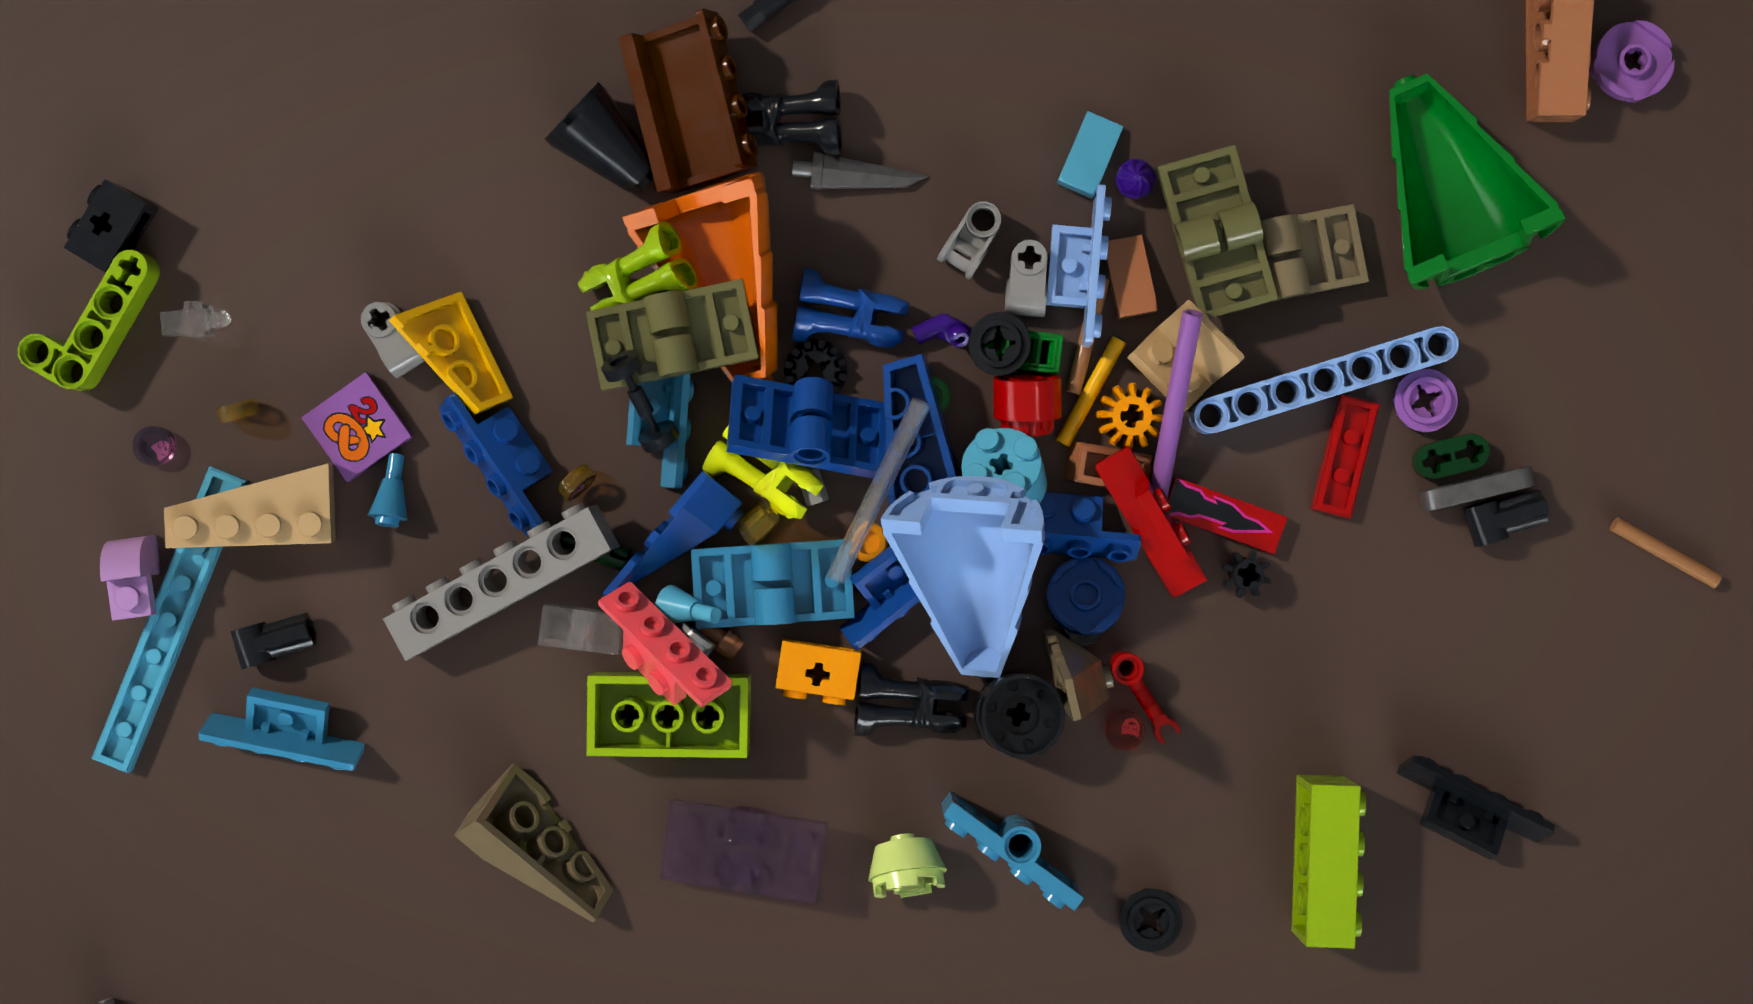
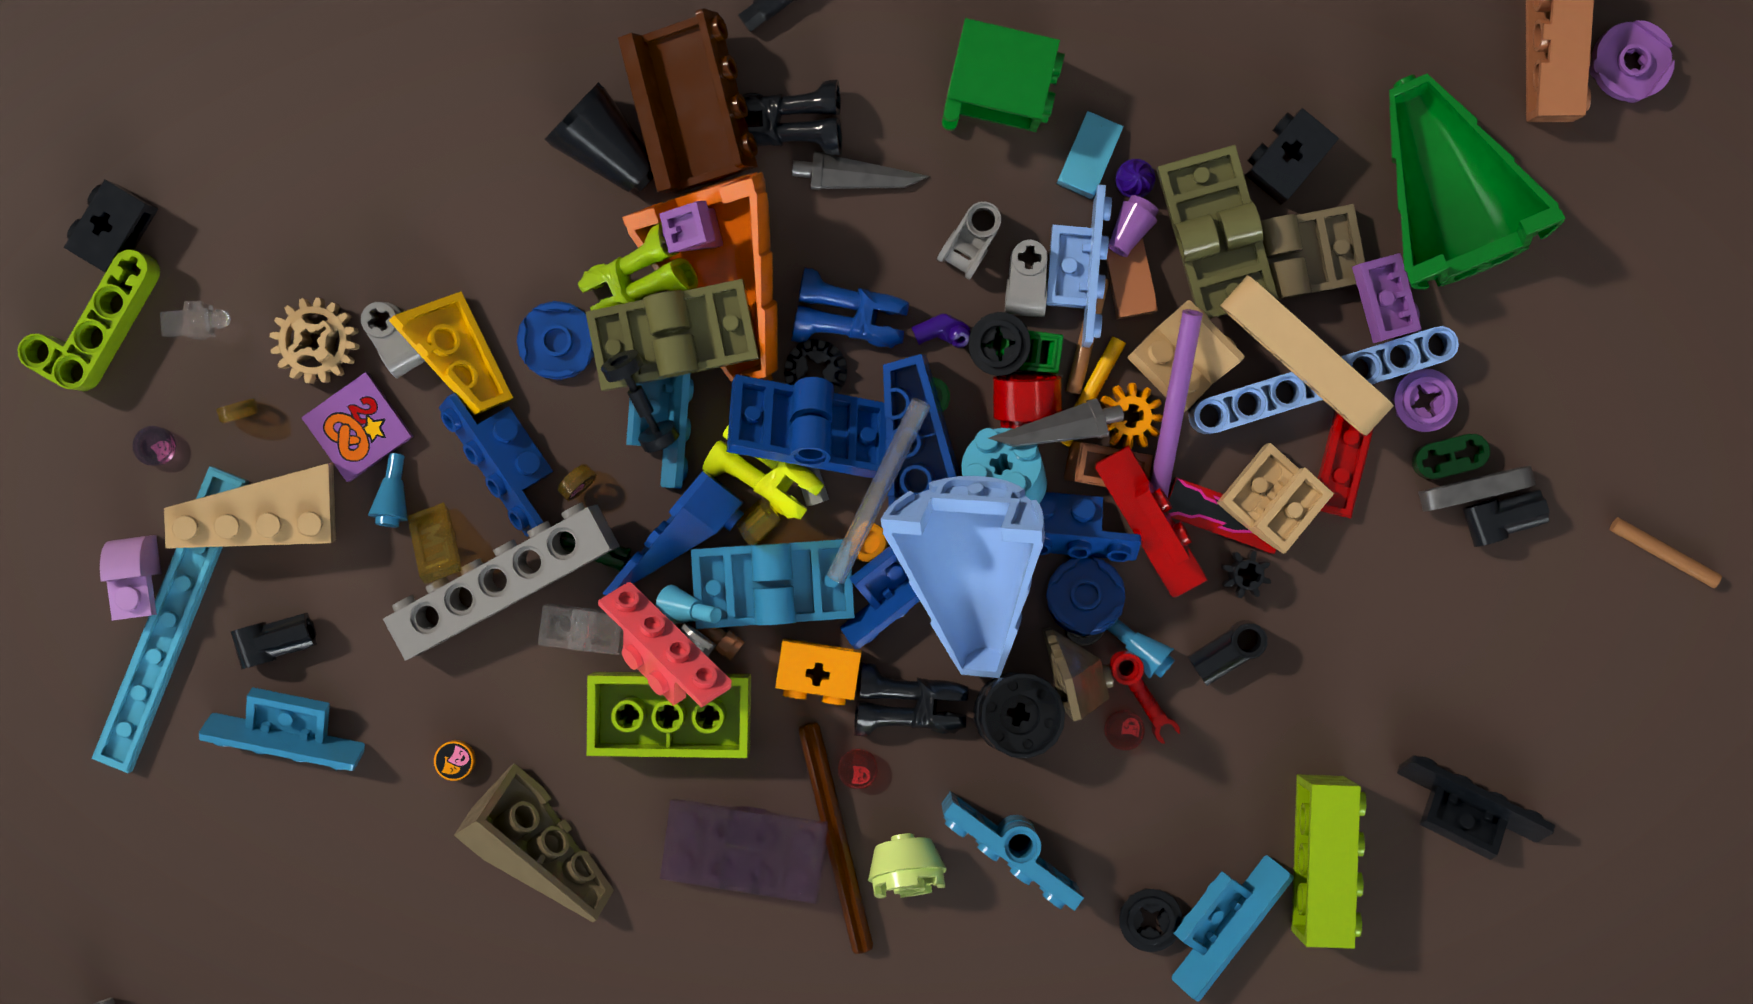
none -> tan gear [269,297,360,384]
none -> clear yellow tile [407,502,462,584]
none -> tile [434,740,476,781]
none -> blue tile [517,301,594,380]
none -> medium lavender bracket [659,201,723,253]
none -> reddish brown axle [799,722,873,954]
none -> clear red tile [838,748,878,789]
none -> green container [942,18,1065,132]
none -> flat silver bar [988,398,1124,447]
none -> dark azure cone [1107,619,1175,679]
none -> medium lavender cone [1108,195,1159,257]
none -> dark azure bracket [1172,855,1294,1001]
none -> black piece [1187,620,1268,686]
none -> tan slope [1217,443,1334,553]
none -> tan beam [1220,275,1394,436]
none -> black brick [1245,108,1339,205]
none -> medium lavender bracket [1352,253,1422,343]

